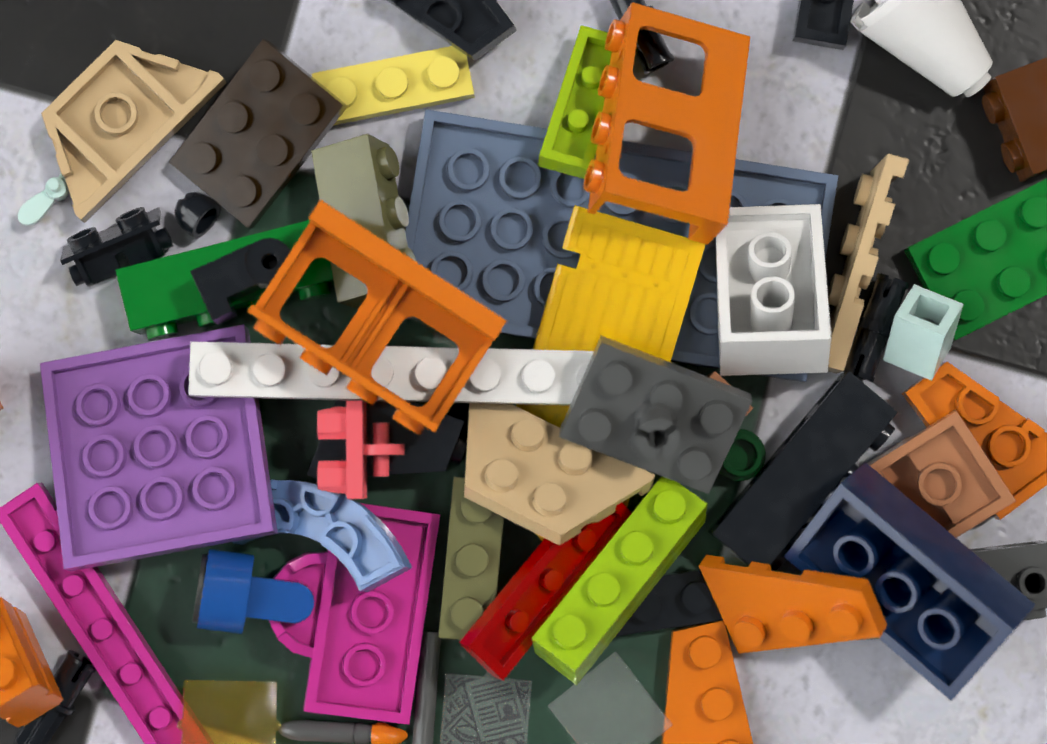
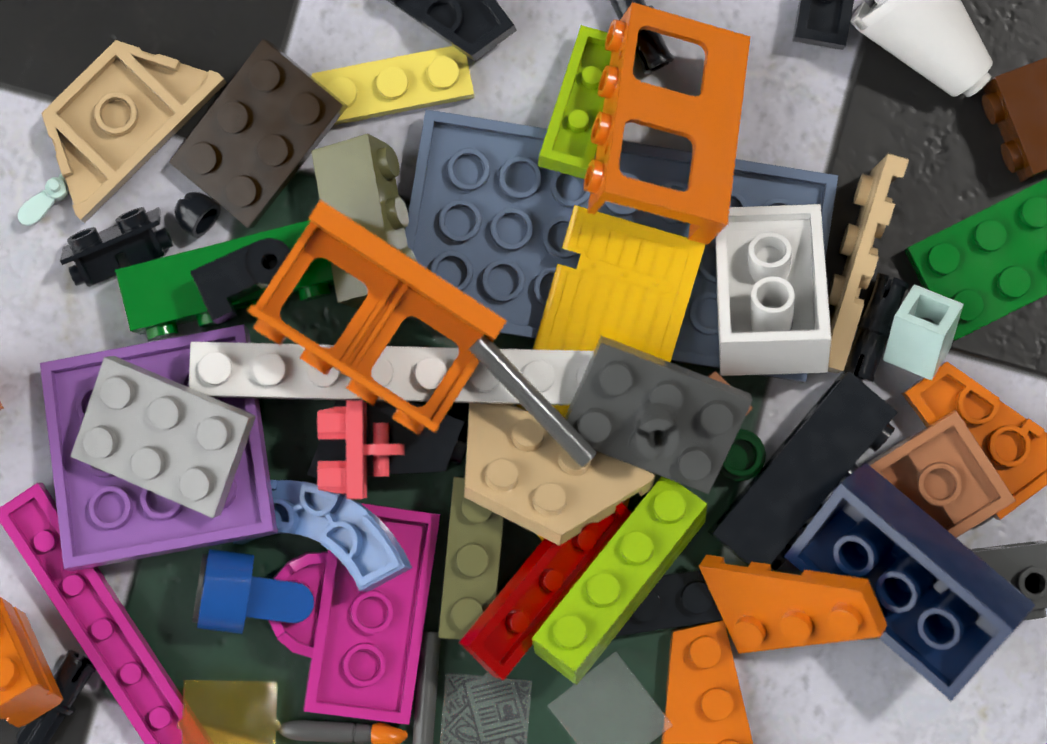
none -> light grey plate [70,356,256,518]
none -> dark grey bar [469,334,597,467]

